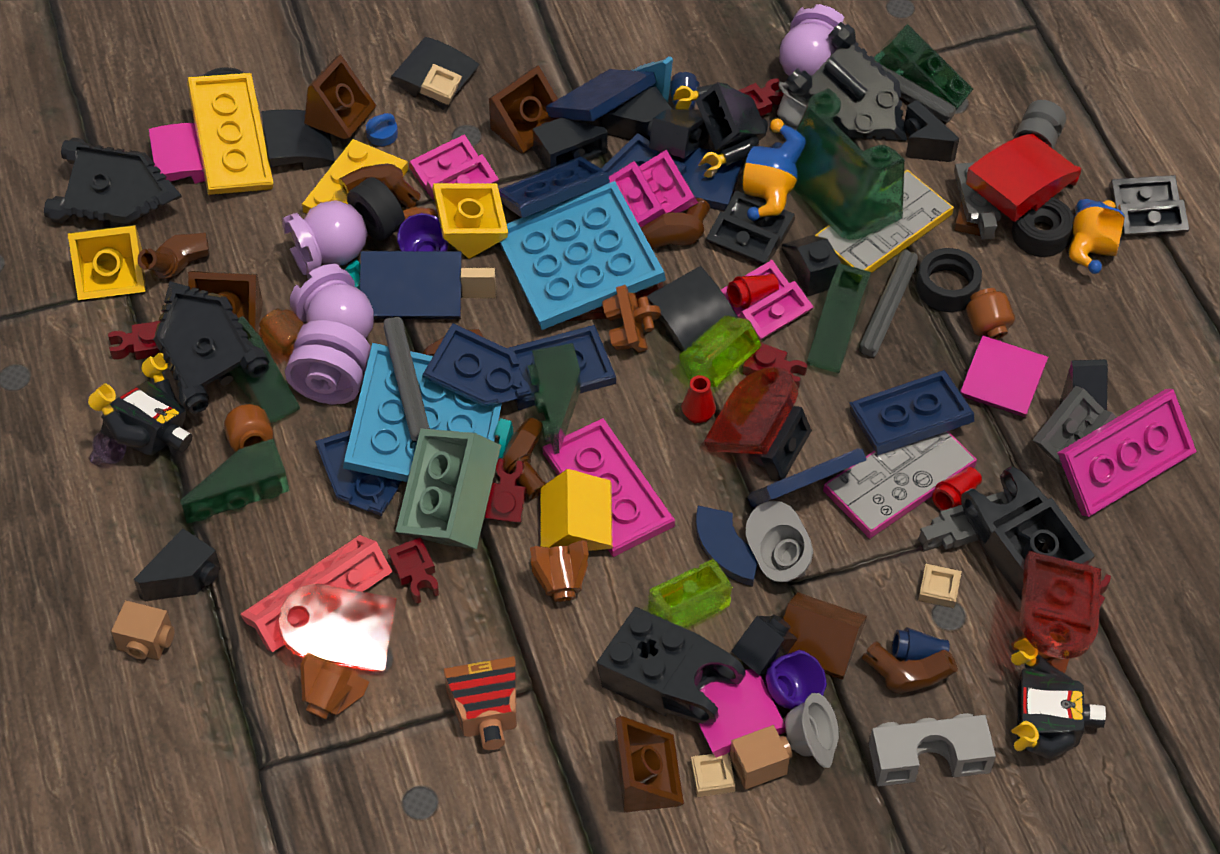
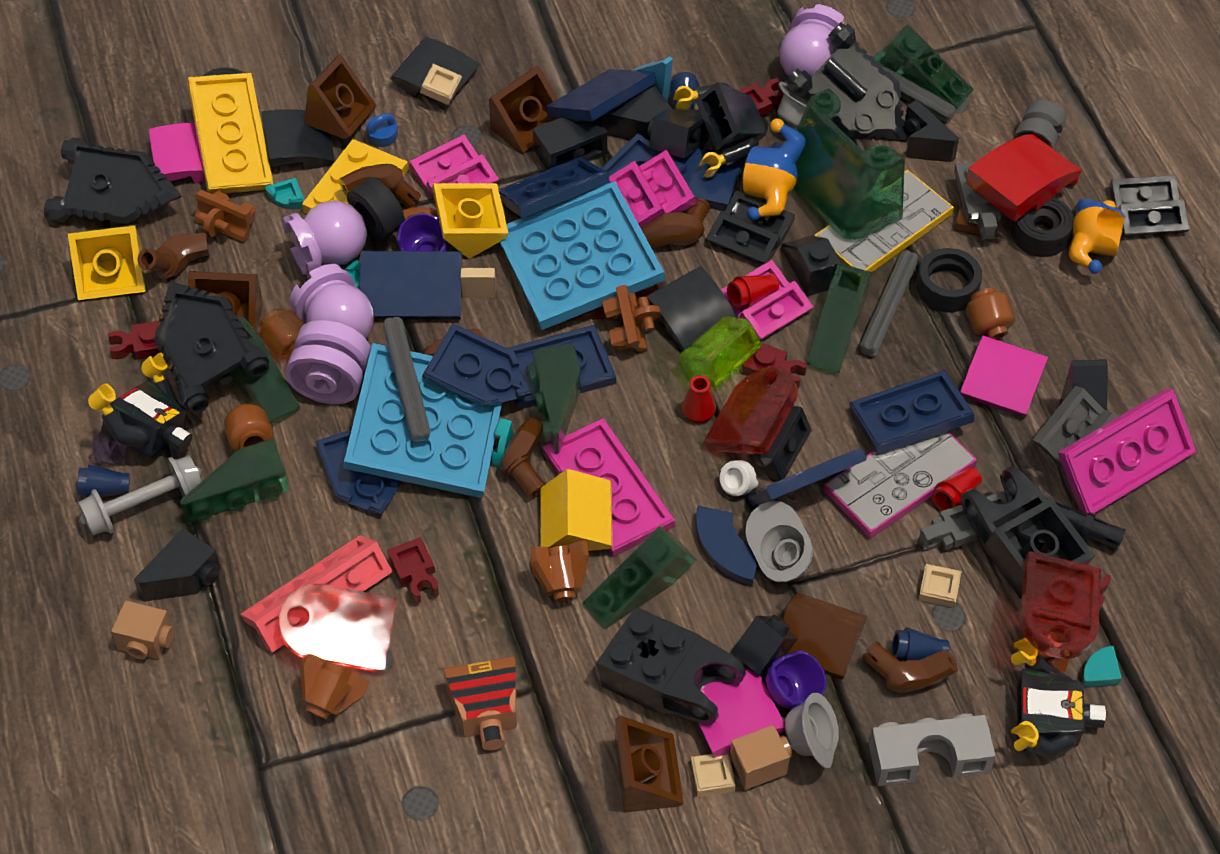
sand green slope [395,428,501,549] -> none
dark red plate [485,458,526,522] -> none
clear neon green brick [648,559,732,628] -> none
none -> dark blue cone [77,464,130,498]
none -> light grey piece [78,455,203,536]
none -> dark orange hips [194,190,256,242]
none -> teal tile [265,177,305,209]
none -> clear green slope [582,526,697,629]
none -> white tile [719,460,758,496]
none -> black pin [1048,498,1126,551]
none -> teal tile [1082,645,1122,687]

